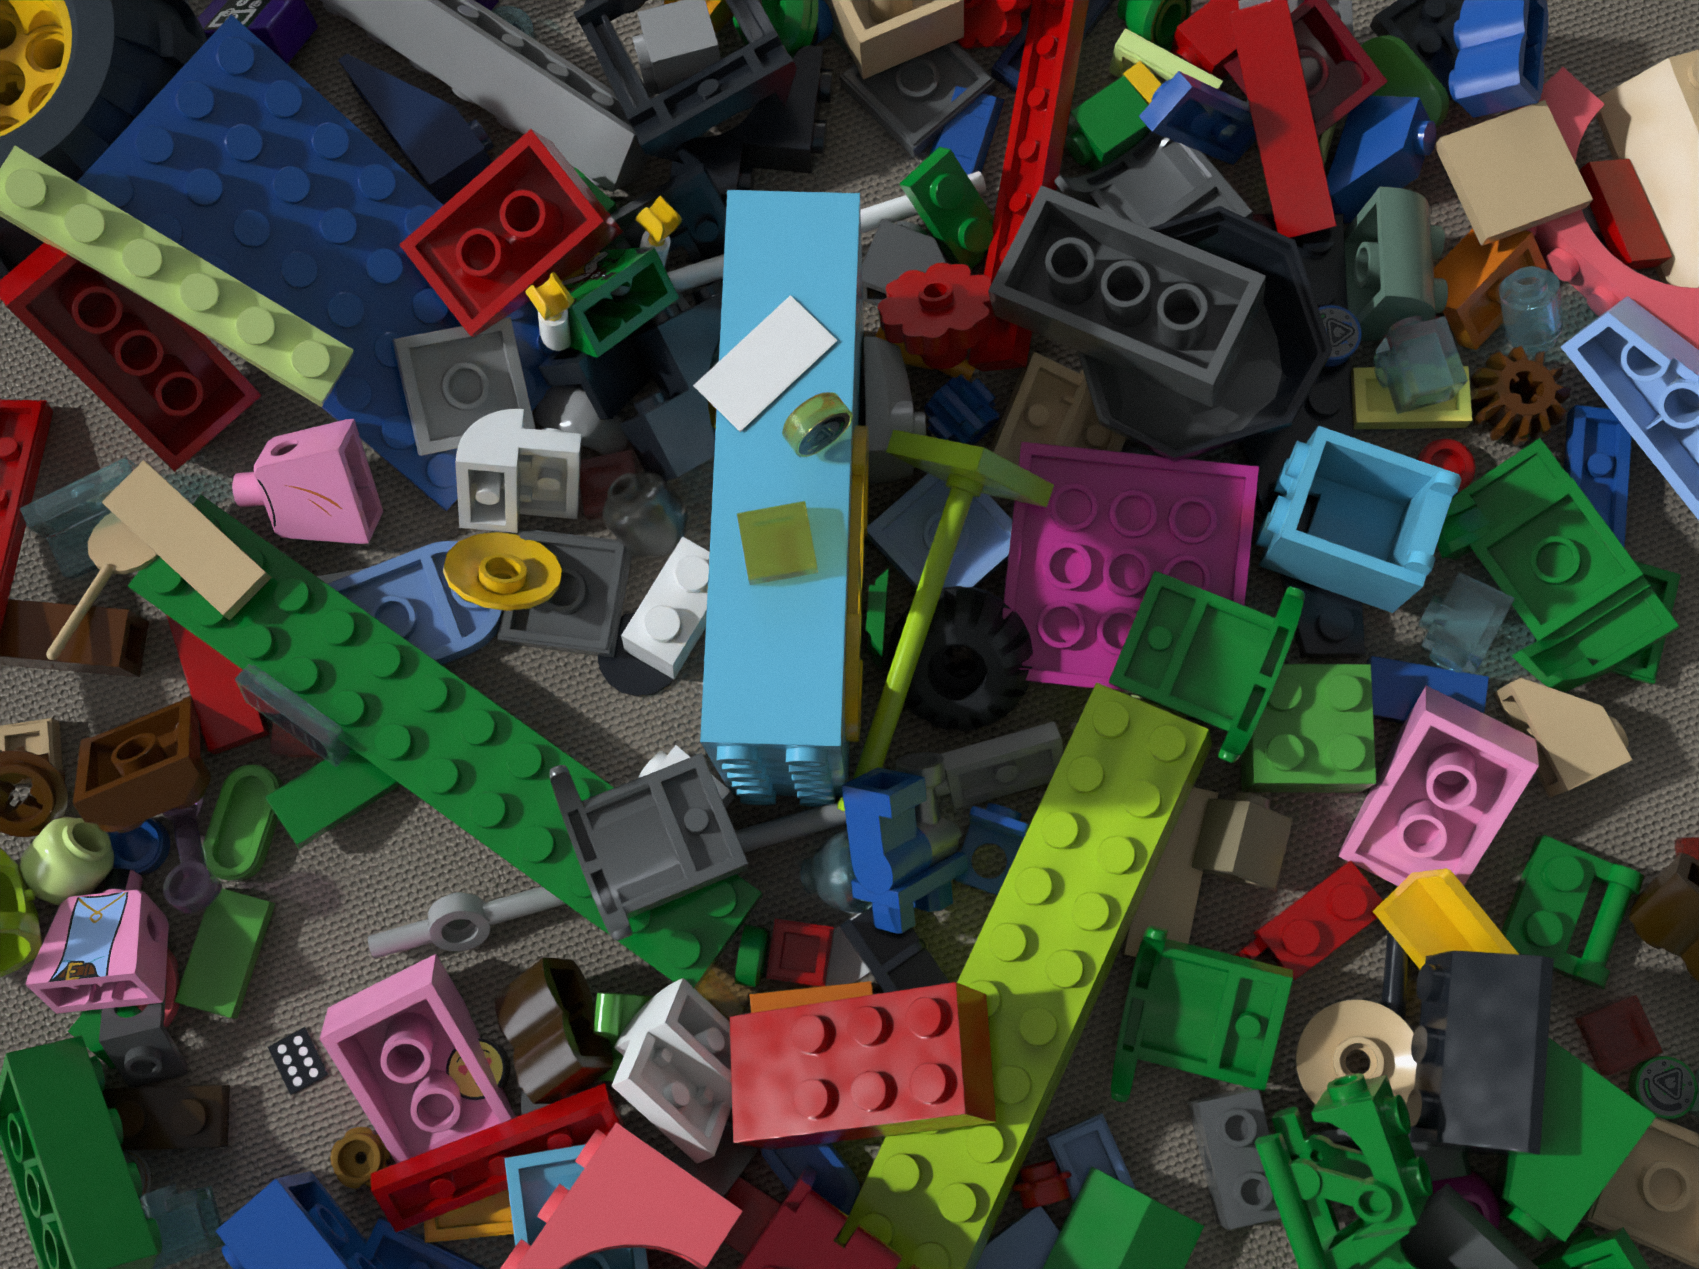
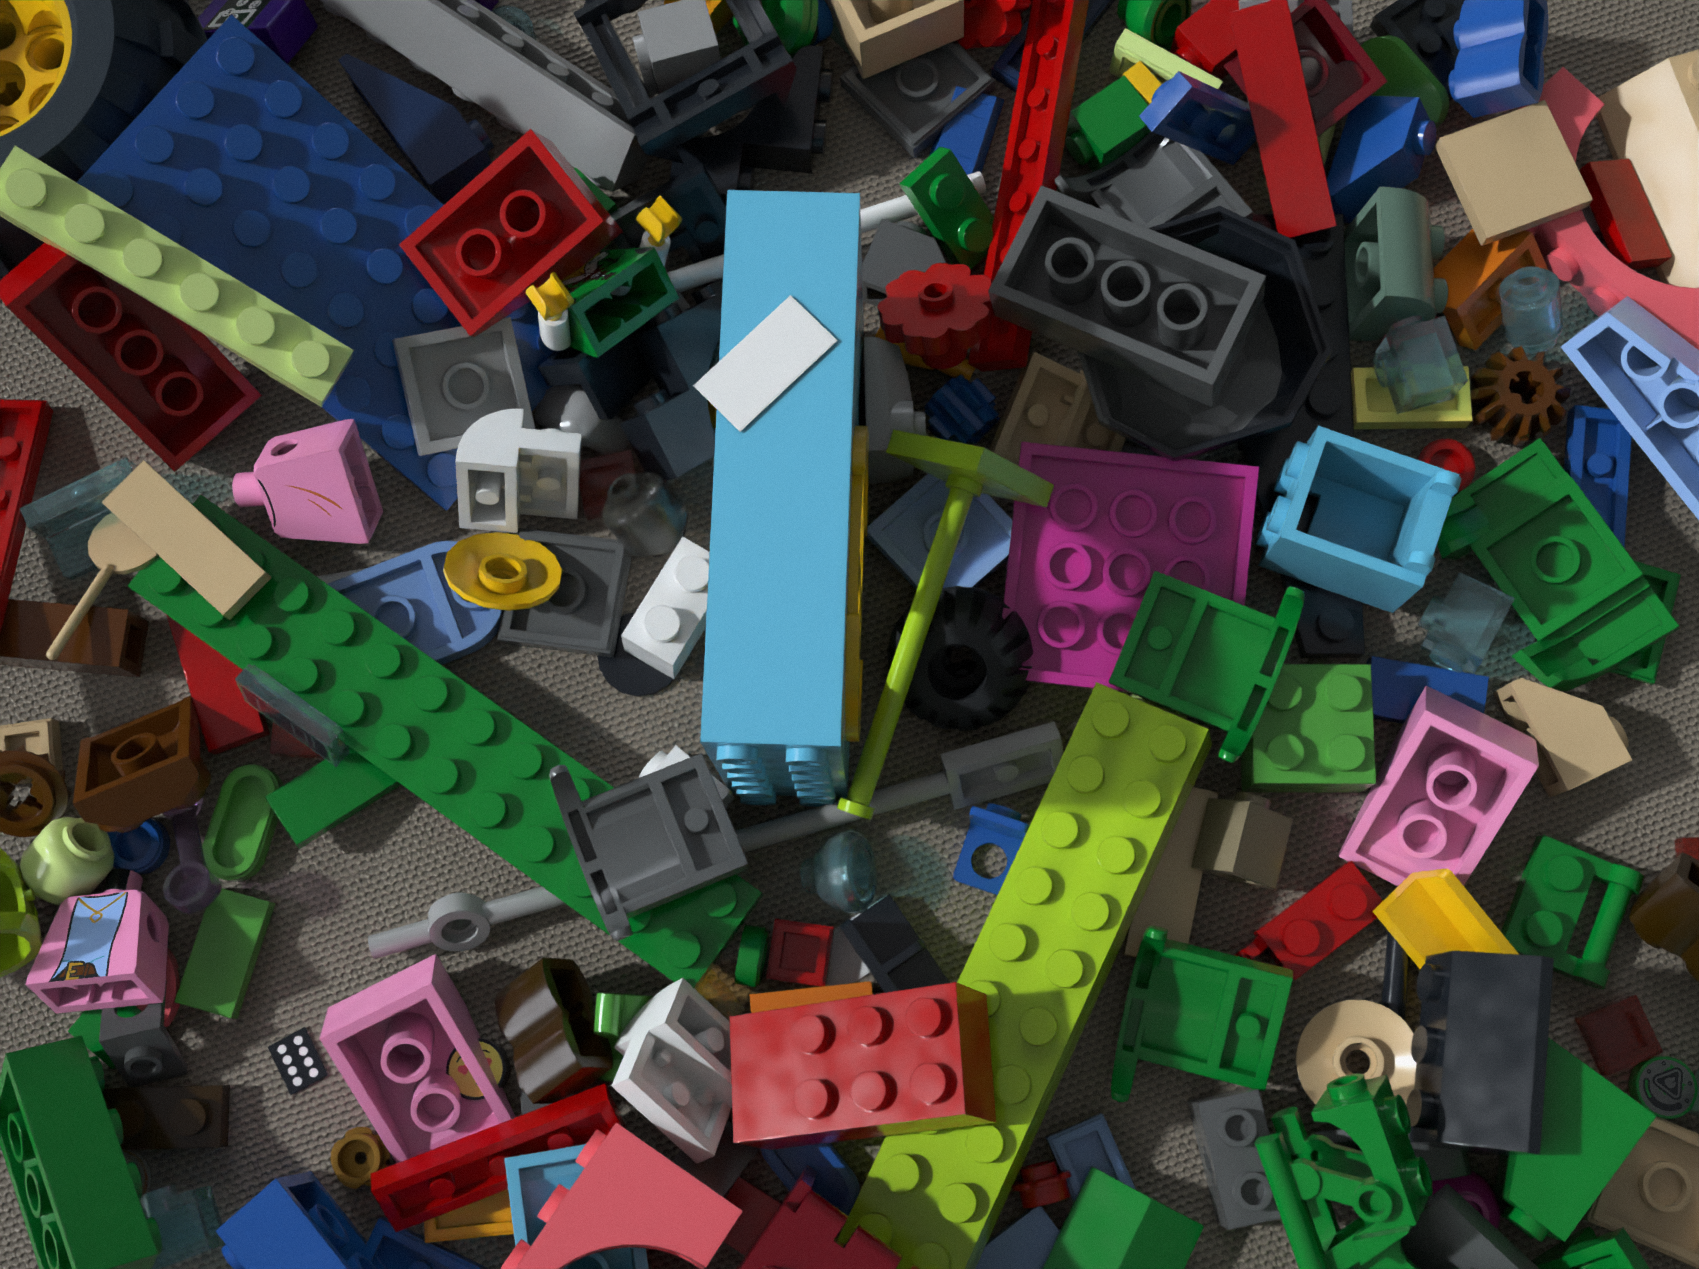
clear yellow tile [737,501,818,585] -> none
tile [782,392,853,457] -> none
hips [842,752,968,934] -> none
green piece [866,569,888,672] -> none
tile [1318,305,1361,367] -> none

